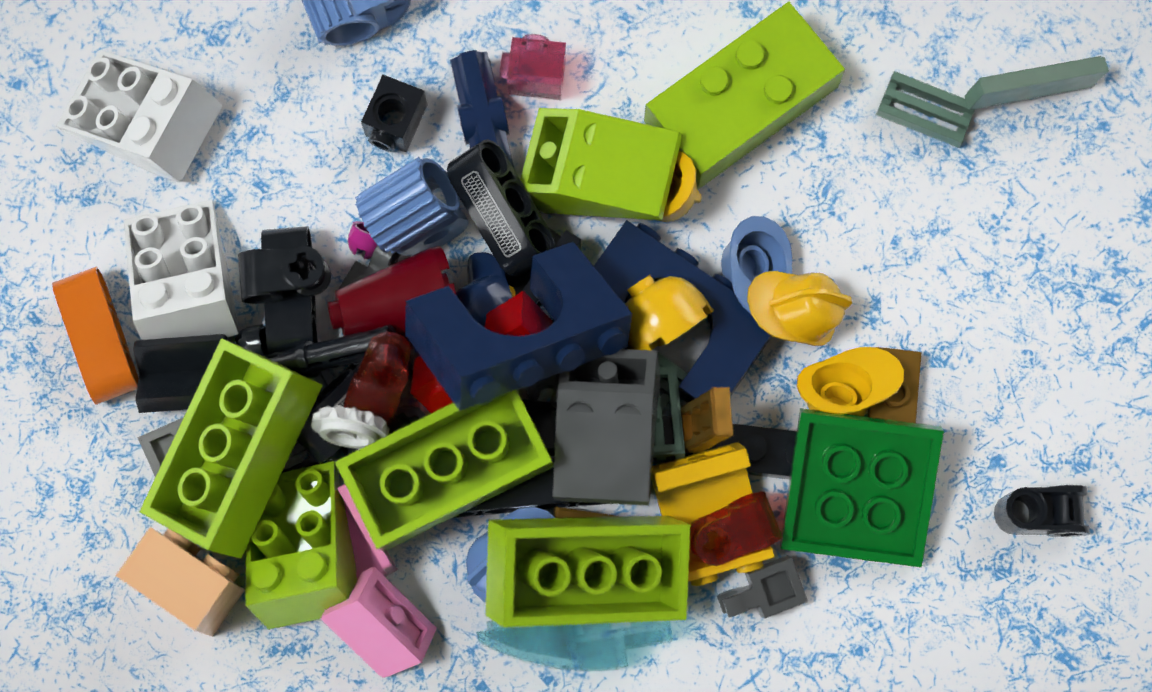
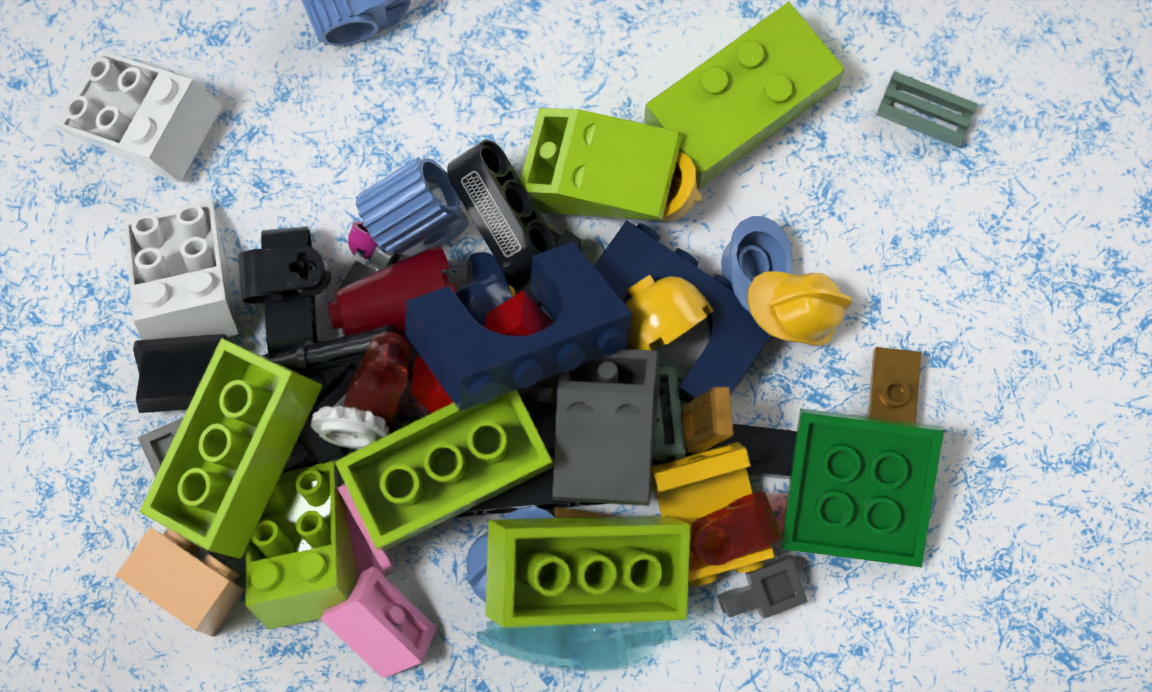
orange beam [52,267,139,405] -> none
black hinge [235,324,268,355] -> none
black brick [361,74,428,152] -> none
dark blue piece [450,50,515,170] -> none
clear pink brick [500,34,566,100] -> none
yellow piece [797,347,904,417] -> none
sand green tile [965,56,1109,110] -> none
black piece [994,485,1090,537] -> none

